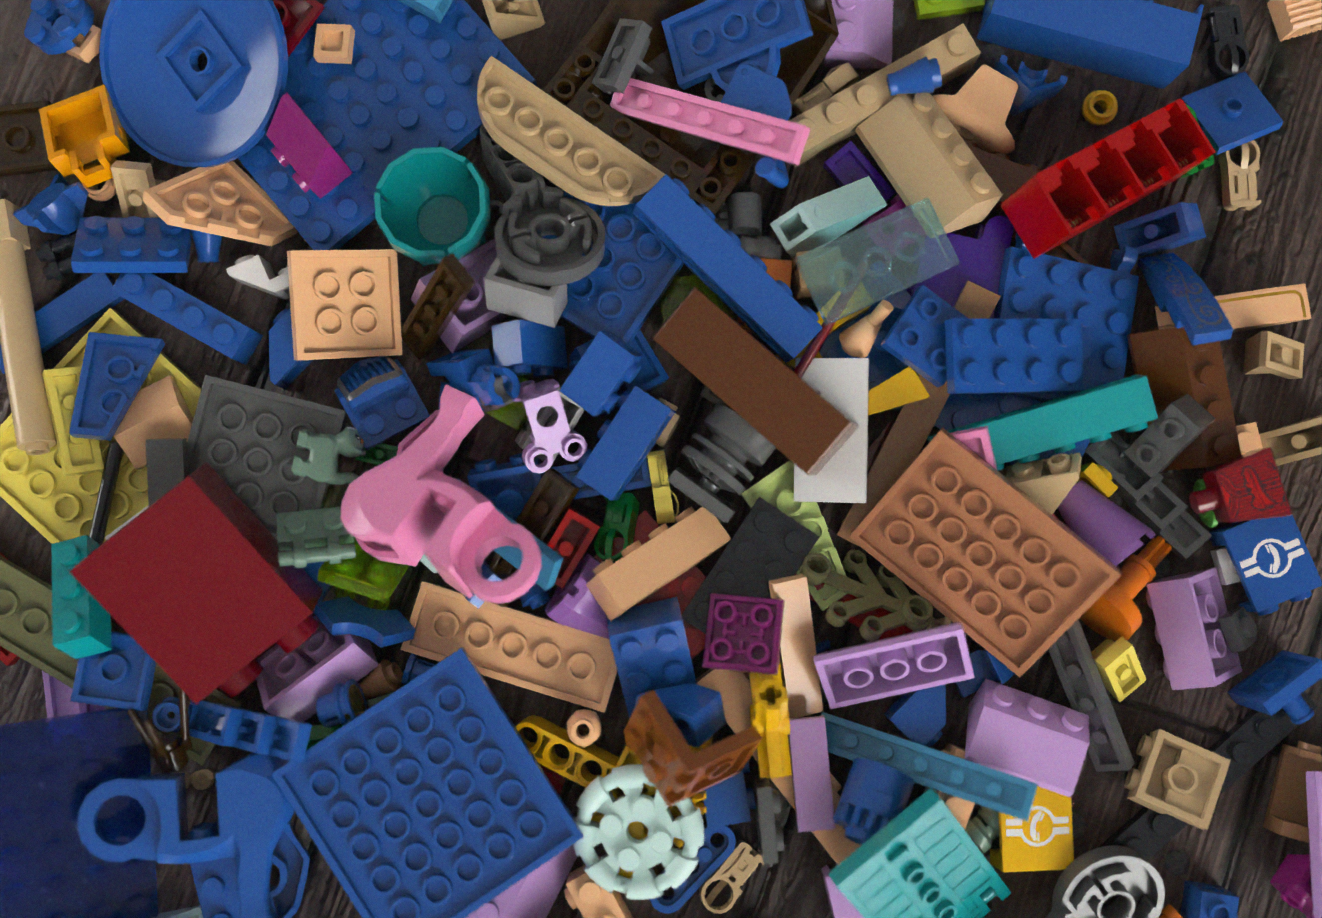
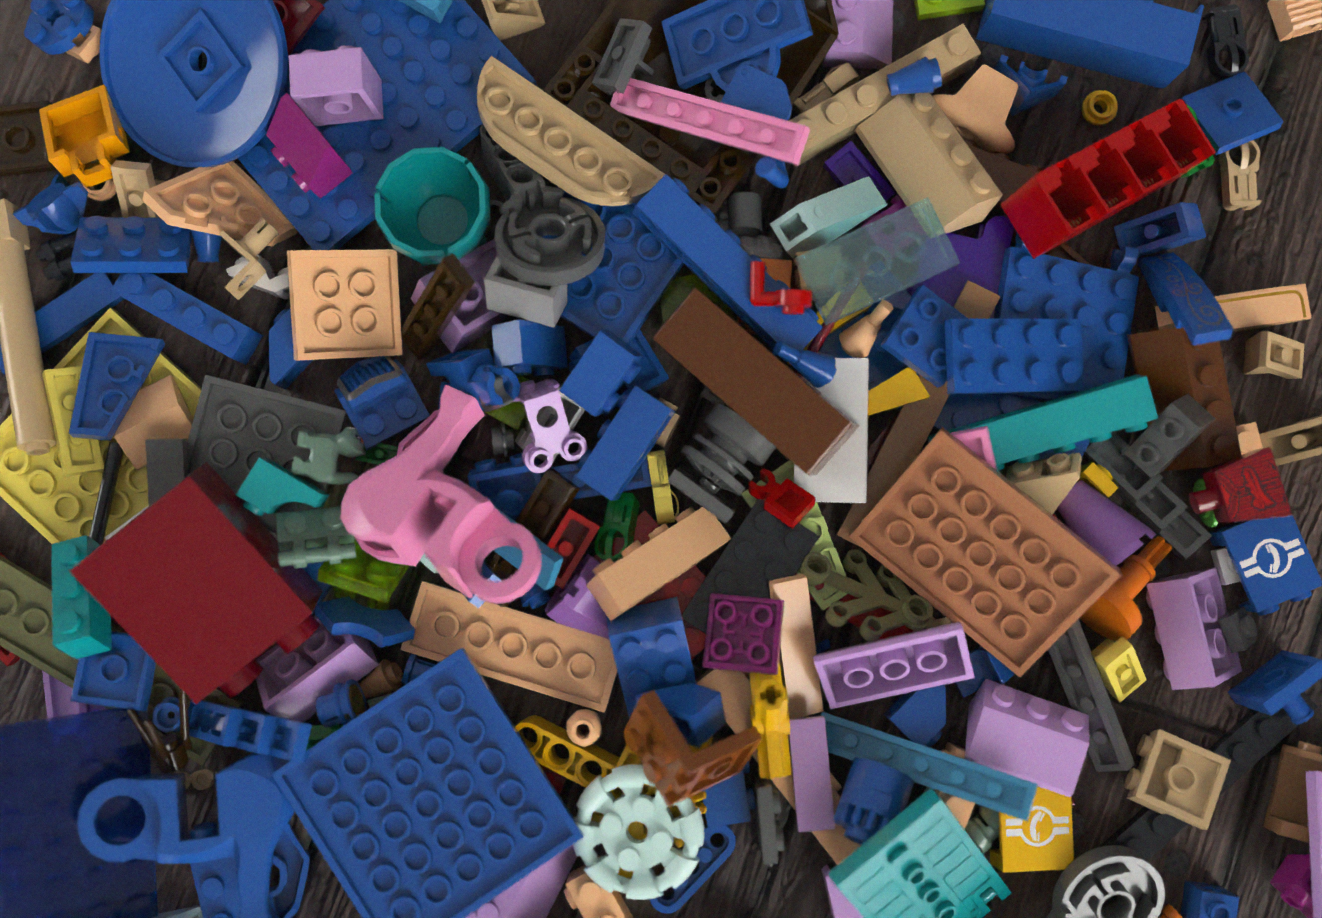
light nougat plate [313,23,355,64] -> none
tan piece [699,840,765,914] -> none
none -> tan bracket [219,217,279,300]
none -> teal arch [236,457,330,516]
none -> lavender brick [289,46,384,126]
none -> dark grey plate [491,423,514,457]
none -> red plate [748,469,816,529]
none -> red plate [749,261,812,315]
none -> blue cone [773,341,836,388]

